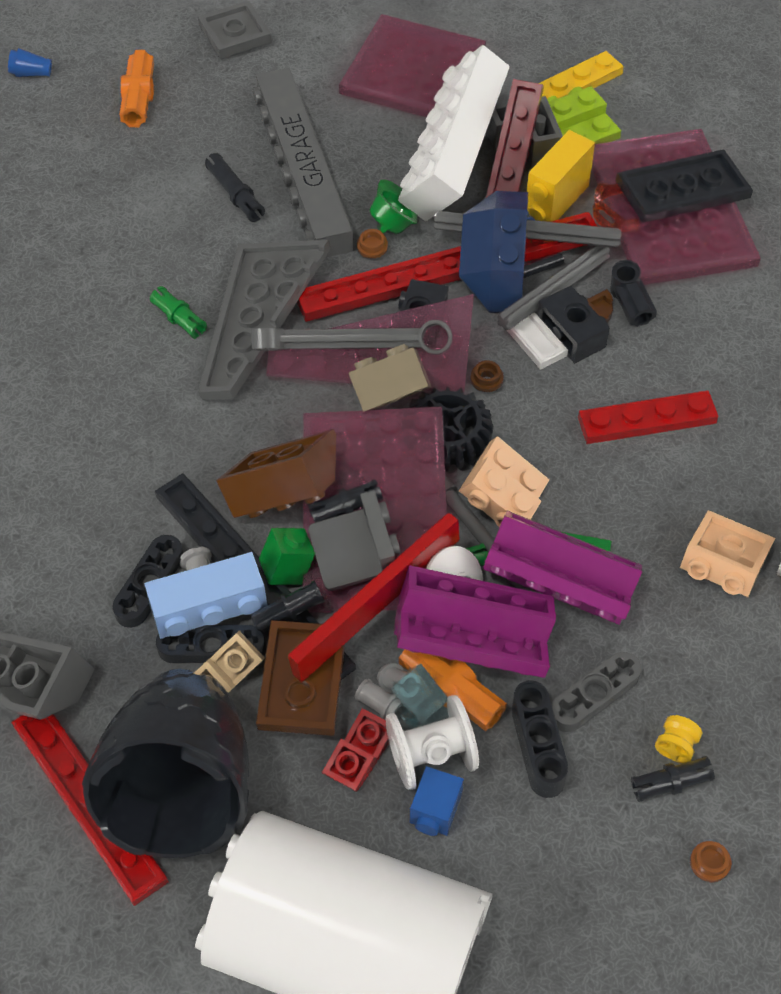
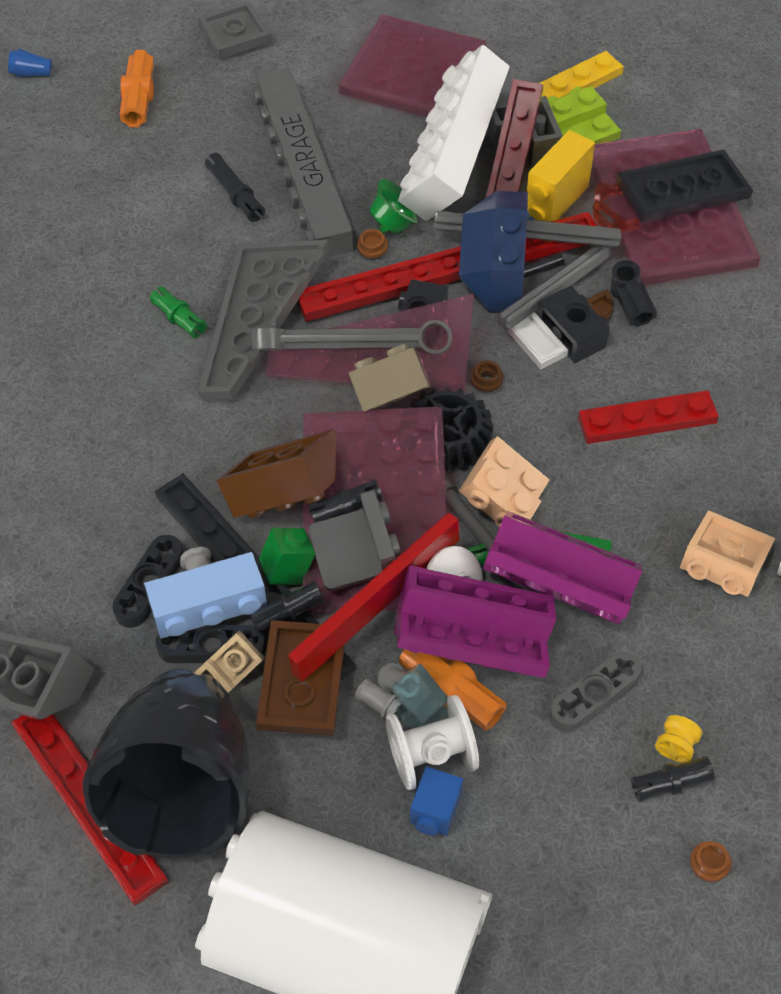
red slope [322,708,389,792] -> none
black beam [512,680,568,798] -> none

